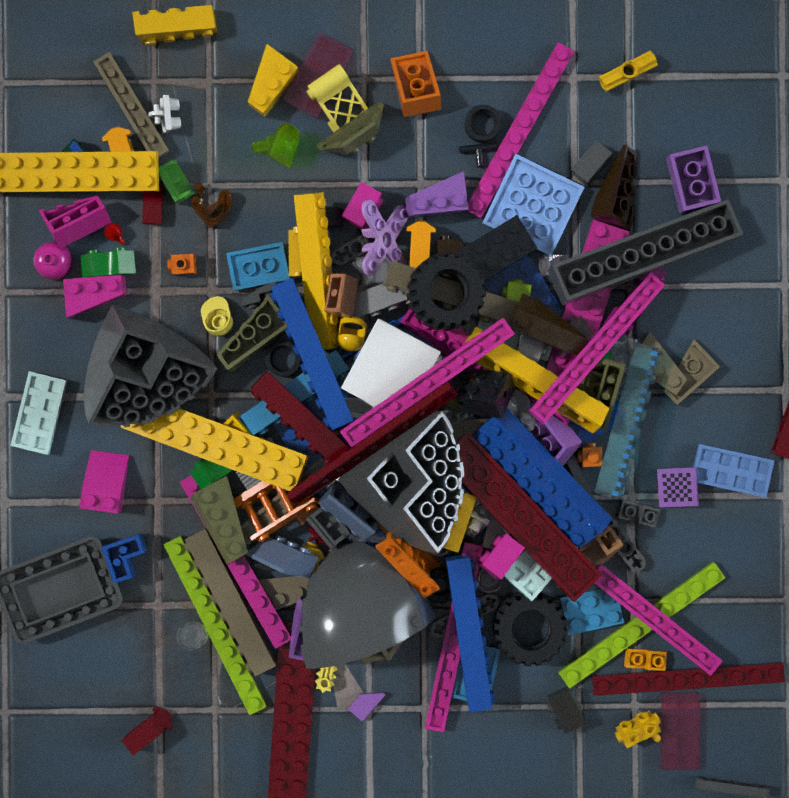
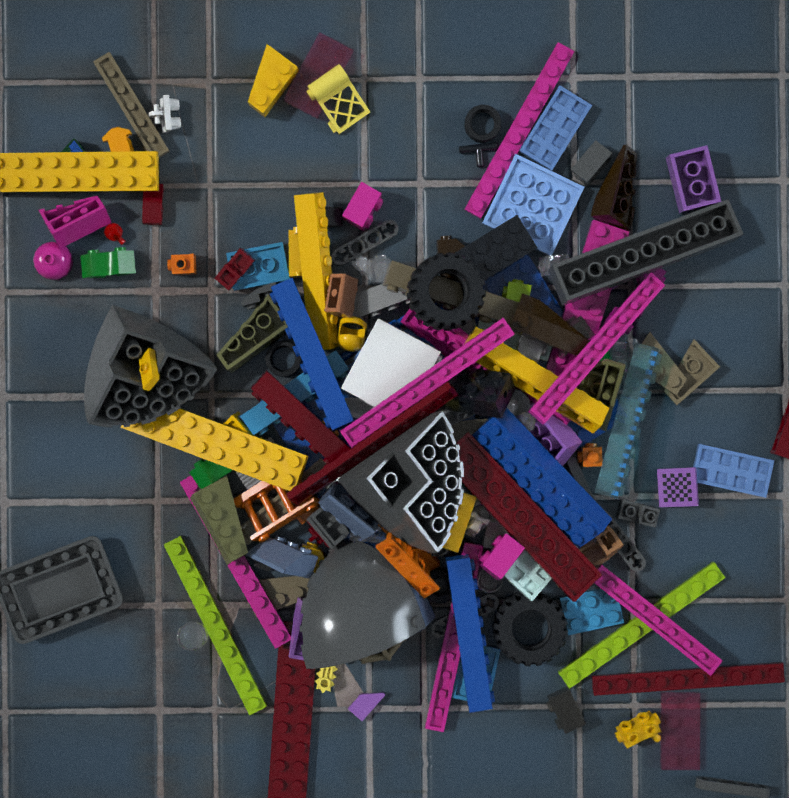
light aqua plate [10,371,68,455] -> none
dark pink wedge [63,275,127,319] -> none
dark pink slope [79,450,129,514] -> none
blue brick [101,533,148,584] -> none
dark red piece [121,706,173,755] -> none
yellow wedge [132,5,217,46] -> none
bright green hinge [159,160,196,204] -> none
dark tan brick [184,528,277,677] -> none
reddish brown helmet [191,182,232,228] -> none
light yellow cap [201,296,233,337] -> none
clear neon green piece [251,123,299,168] -> none
olive wedge [316,101,384,155] -> none
lavender piece [361,200,409,276] -> none
orange slope [390,51,441,117] -> none
medium lavender wedge [405,171,468,218] -> none
light orange piece [407,221,436,268] -> none
yellow piece [598,50,658,92] -> none
light orange slope [624,648,667,671] -> none
none -> yellow plate [139,348,159,391]
none -> dark red slope [214,248,256,291]
none -> medium blue plate [519,85,592,171]

